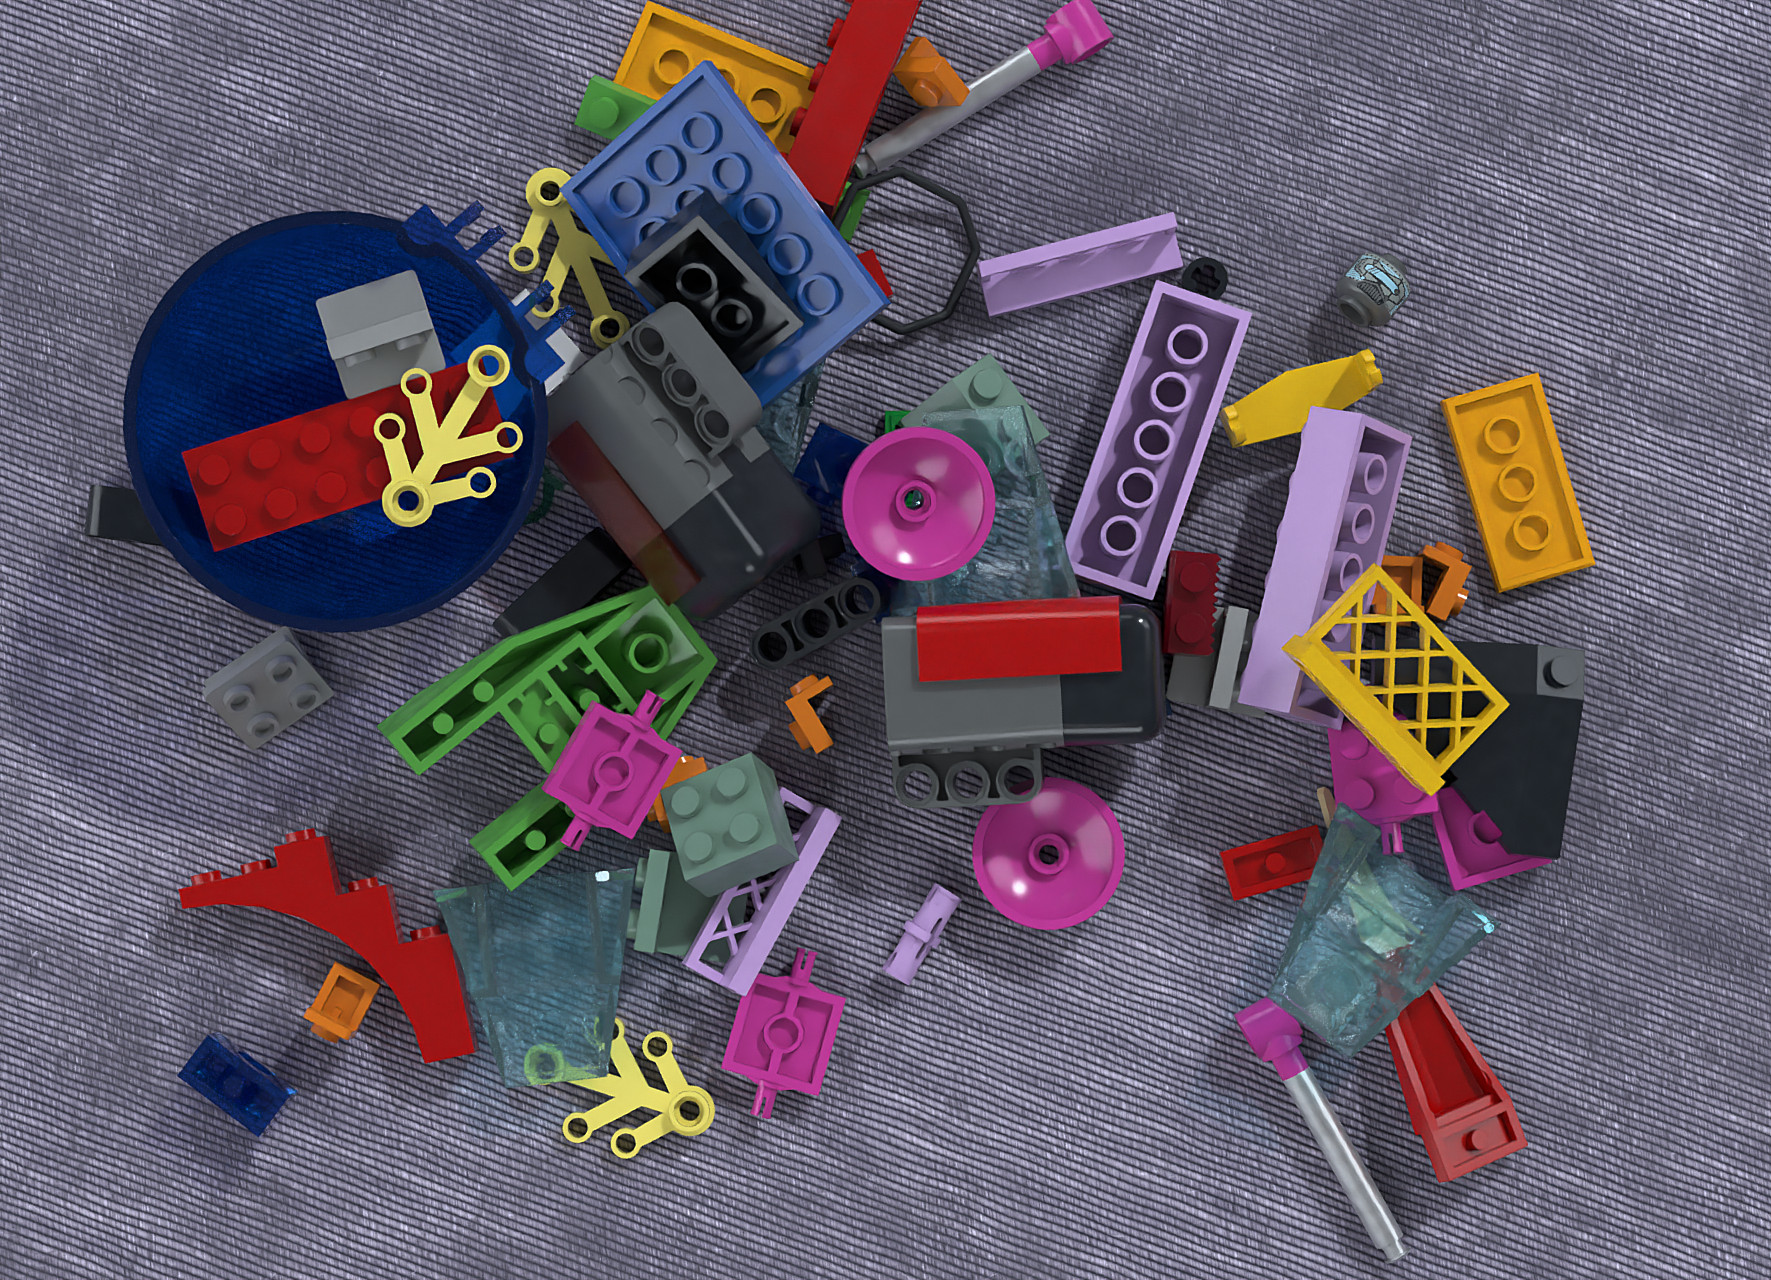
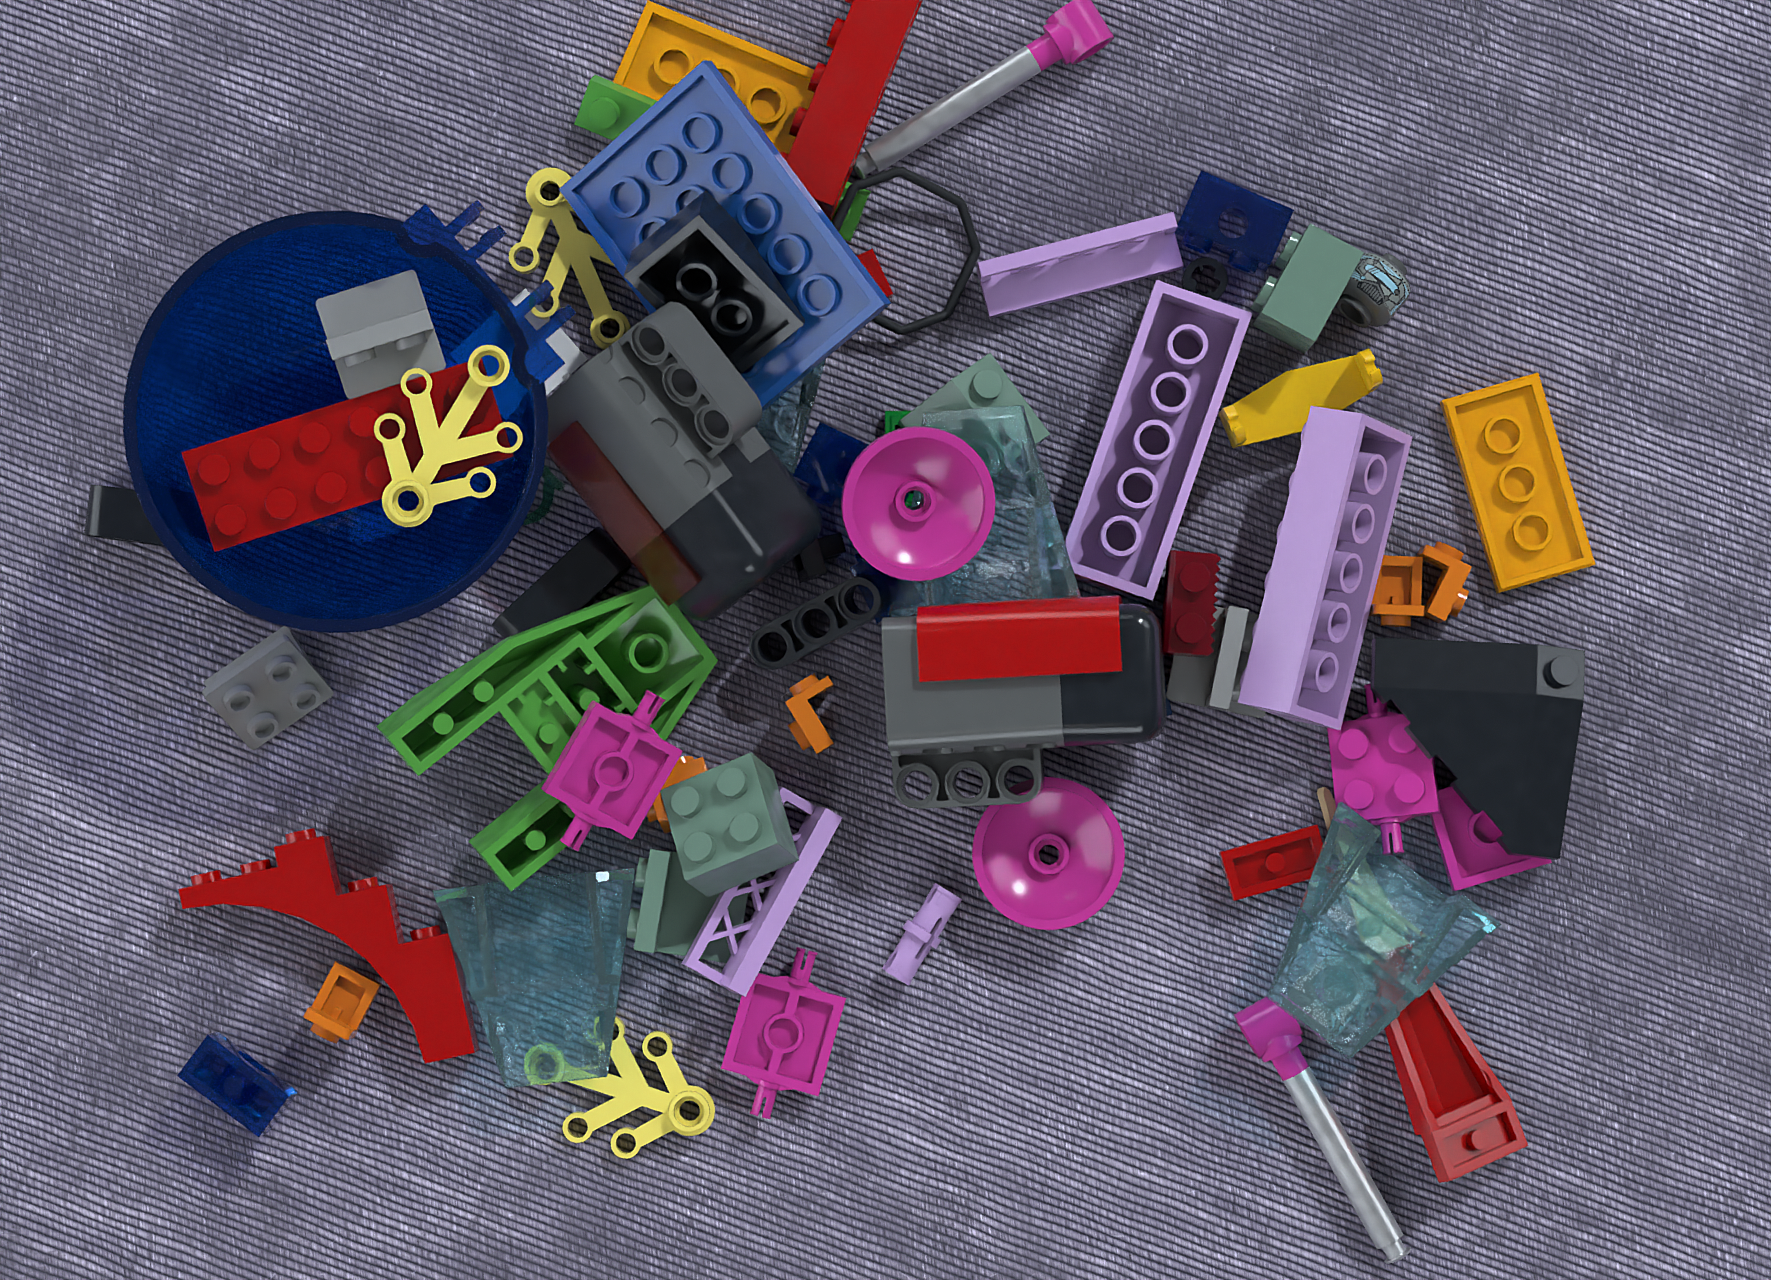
orange bracket [892,37,970,107] -> none
yellow fence [1281,563,1510,797] -> none
none -> clear blue brick [1175,170,1294,274]
none -> sand green brick [1250,223,1364,354]

